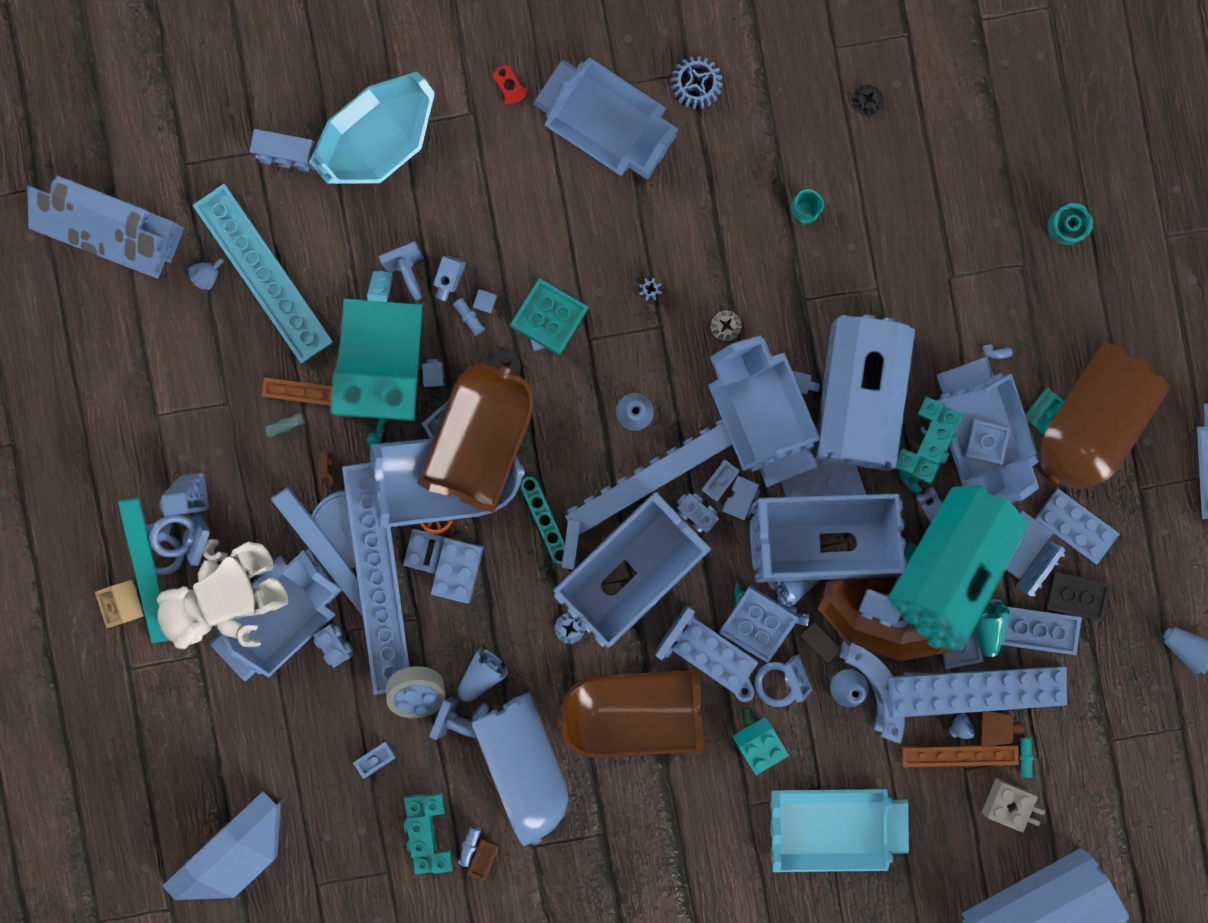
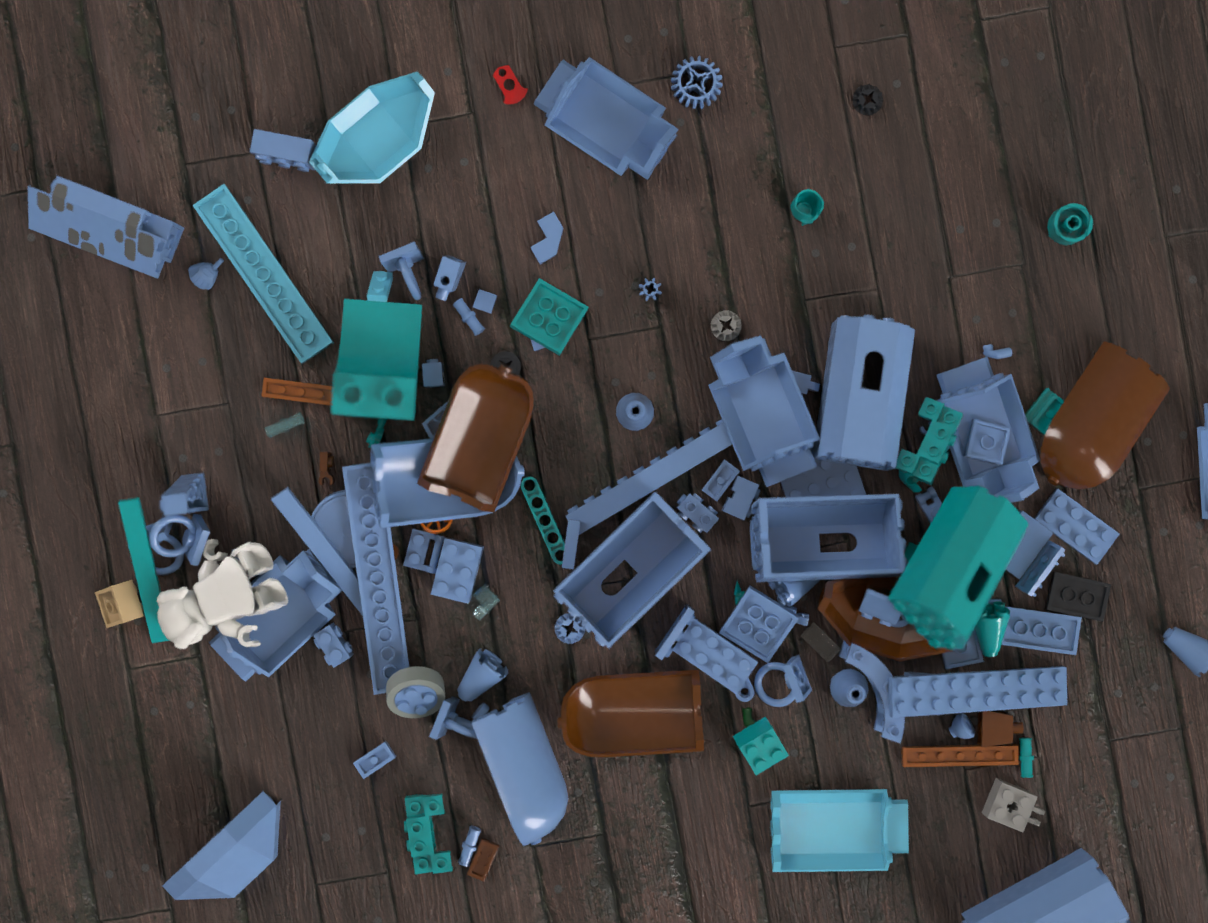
none -> clear light blue piece [472,583,500,620]
none -> medium blue tile [530,212,563,264]

